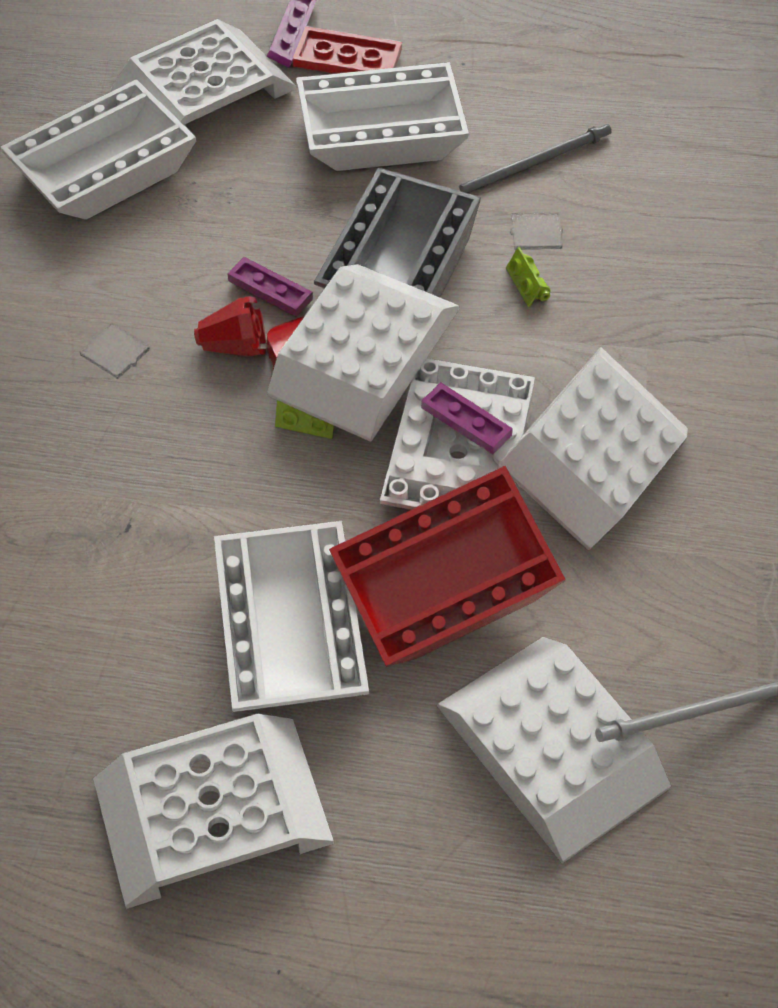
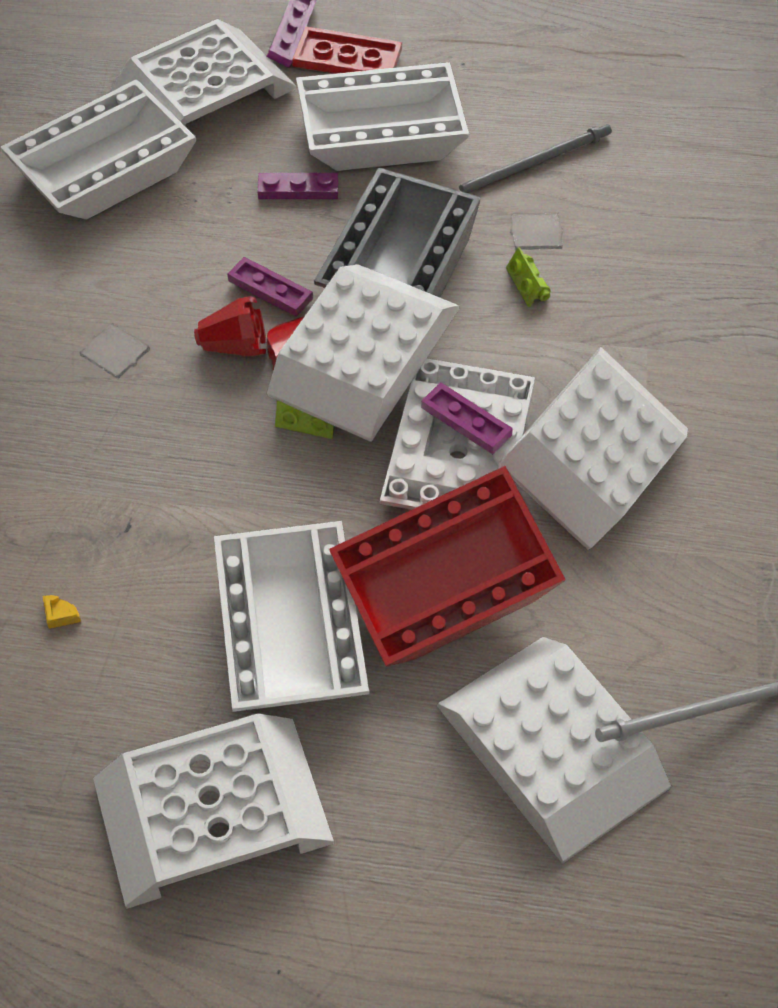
none -> yellow tile [43,595,81,629]
none -> magenta plate [257,172,338,199]

